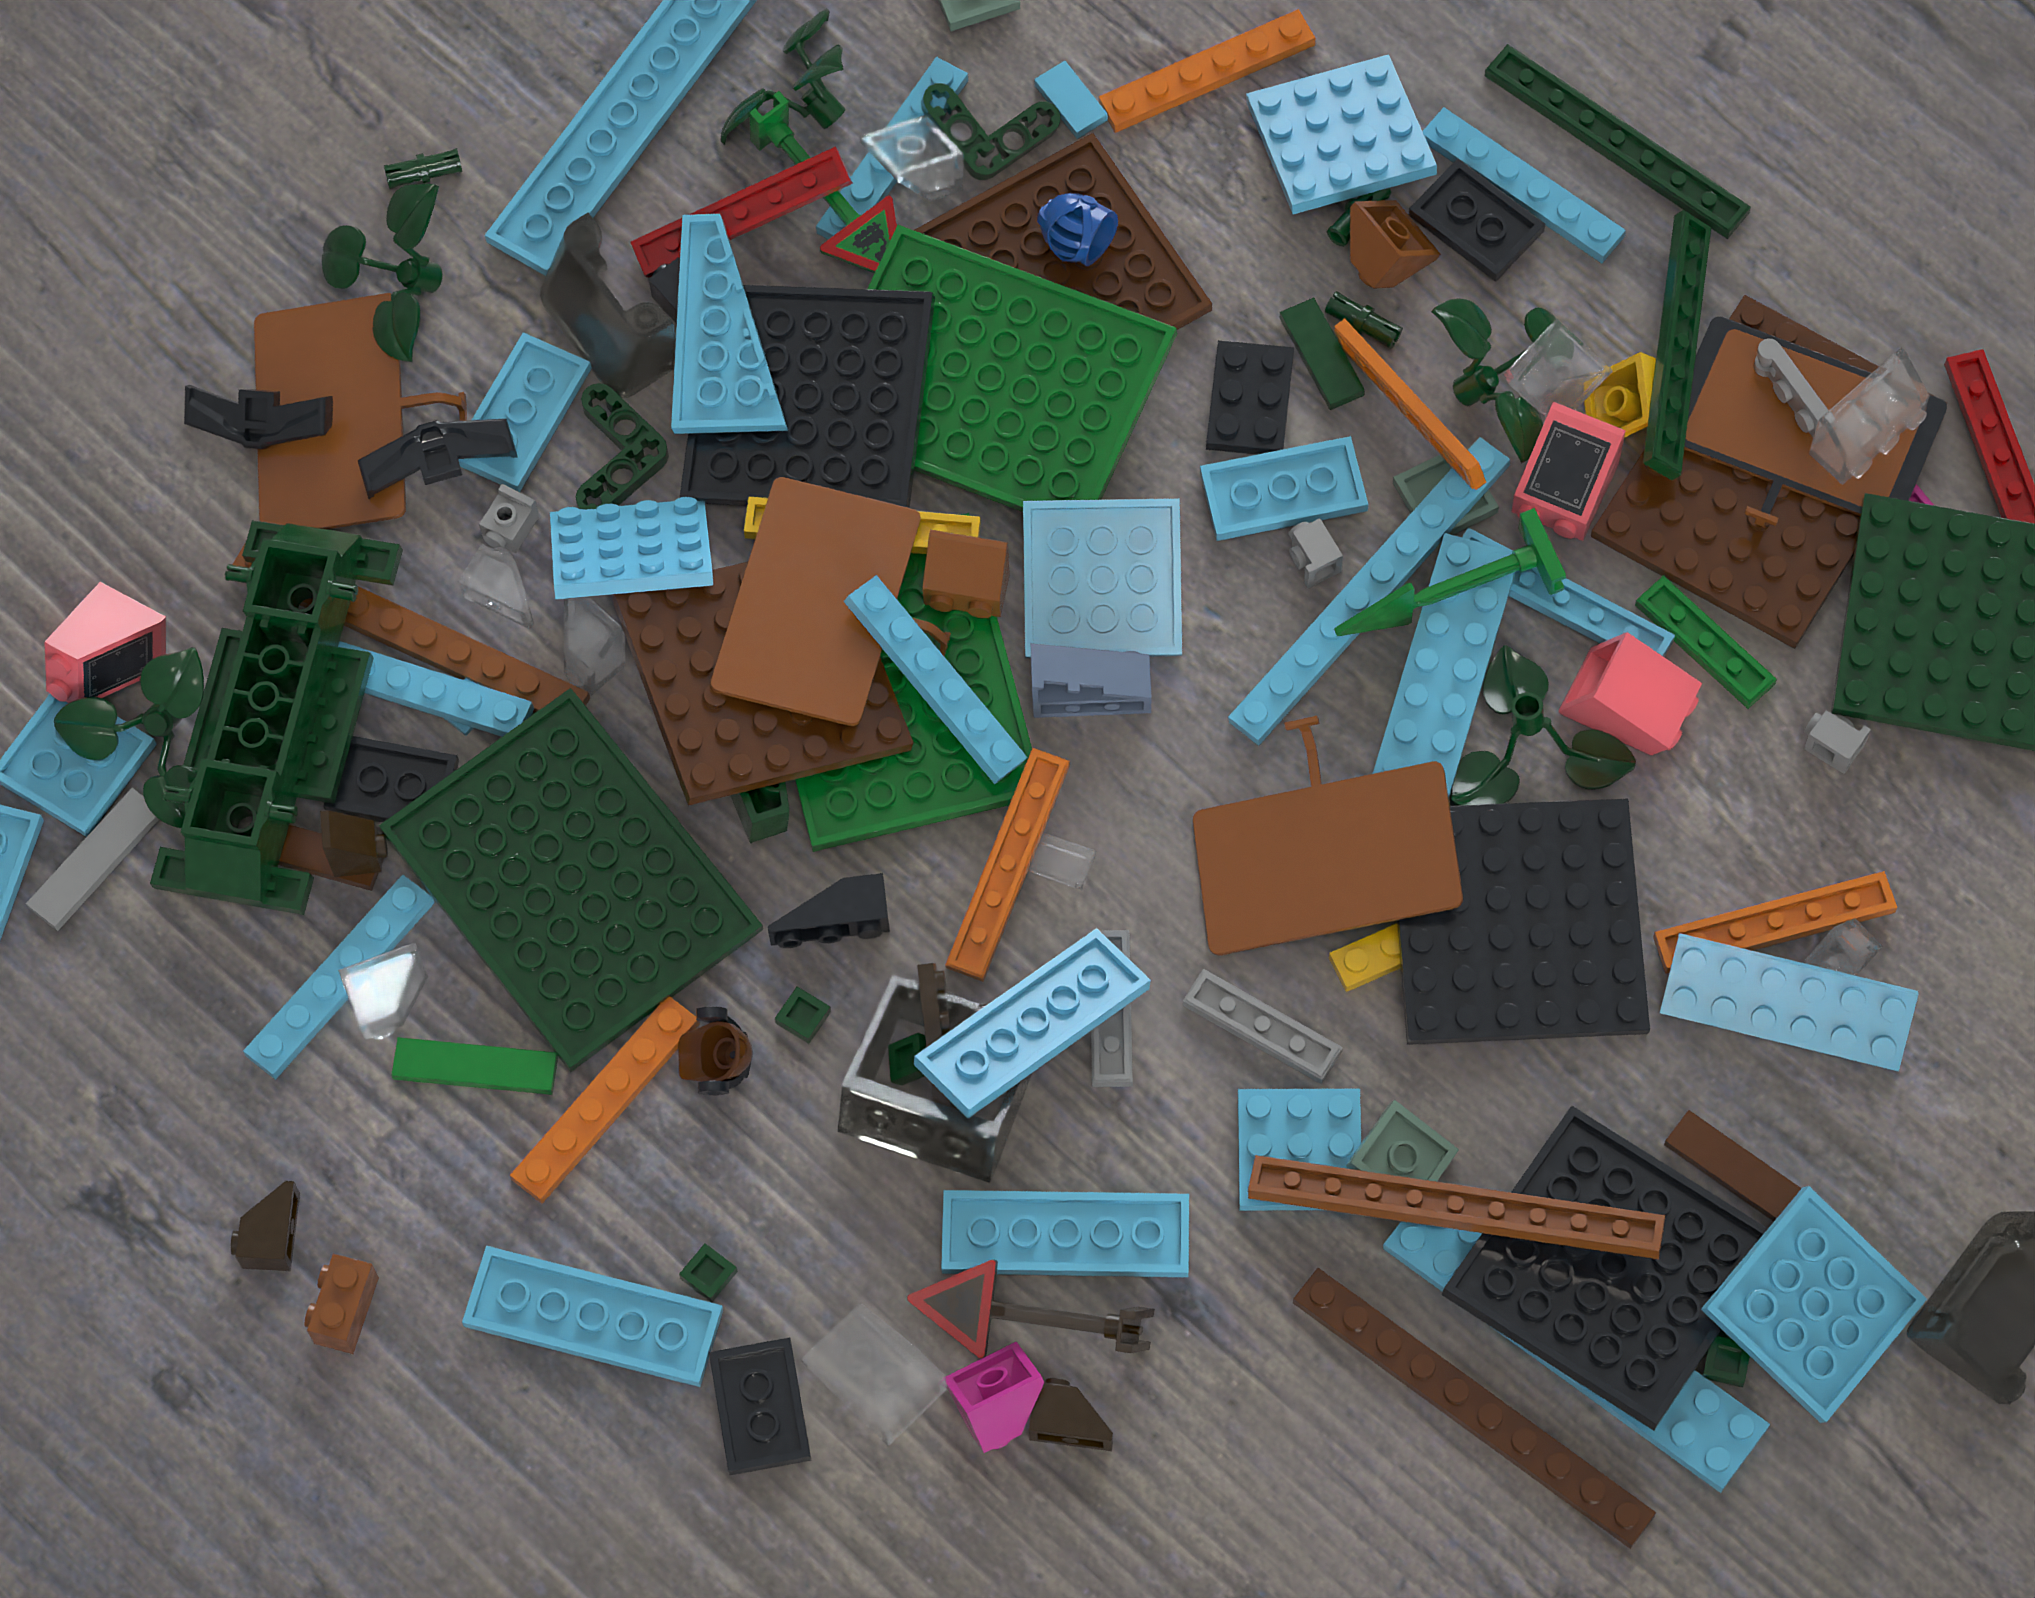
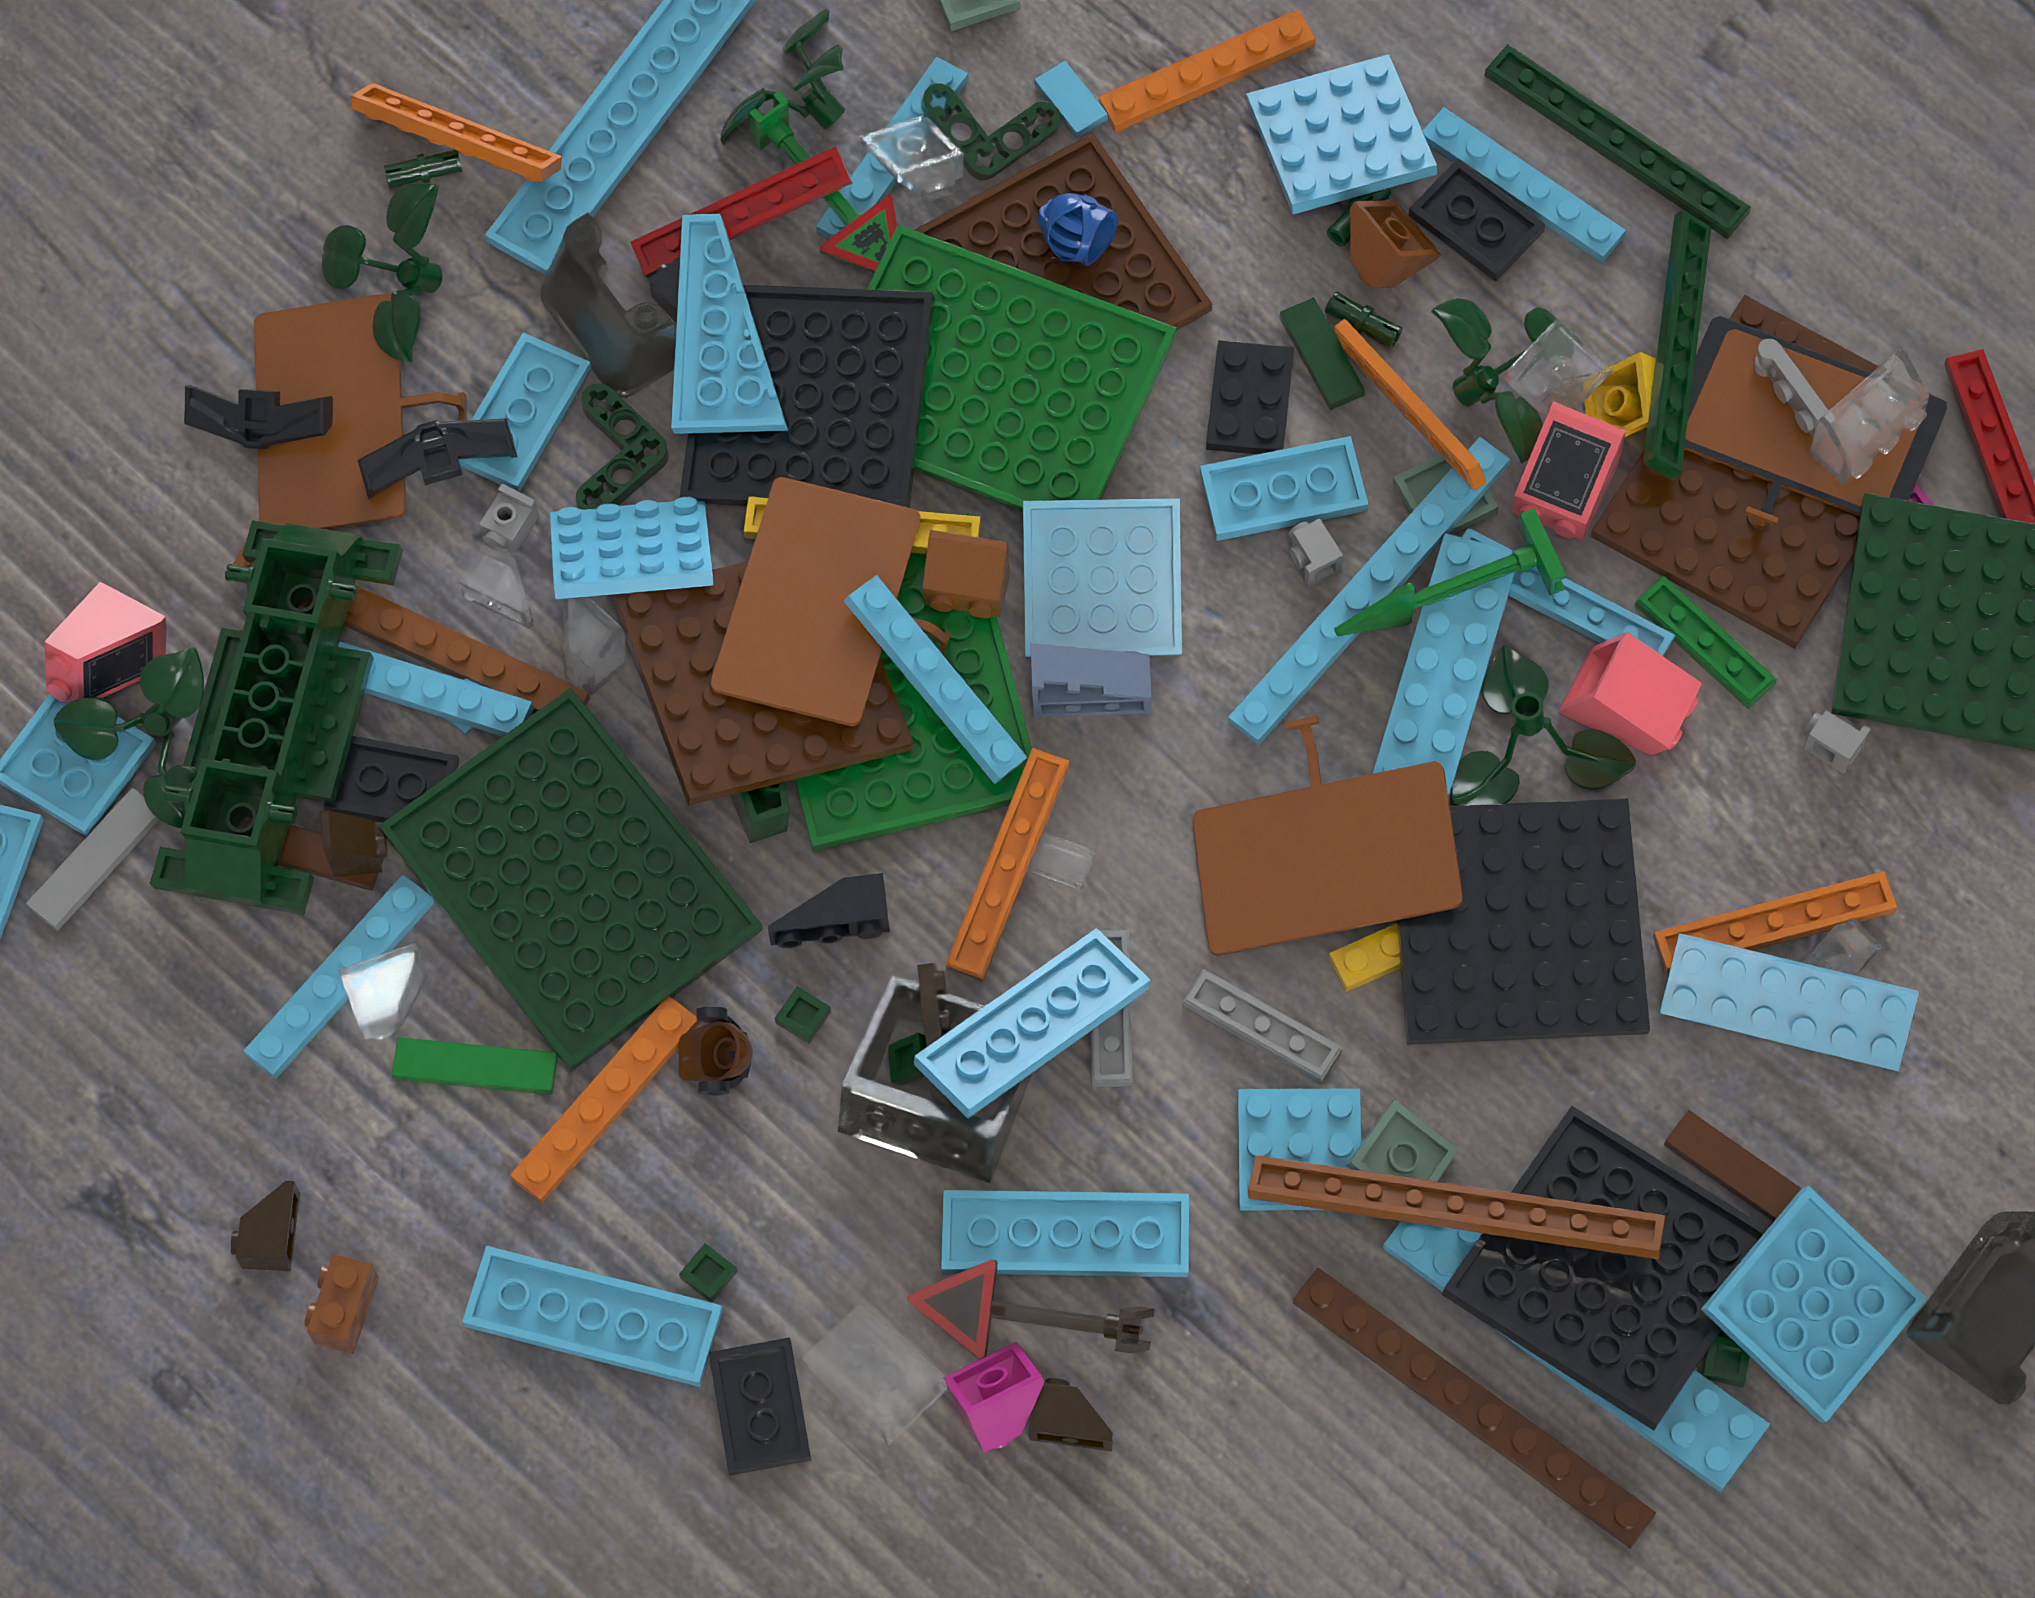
none -> orange plate [350,83,562,183]

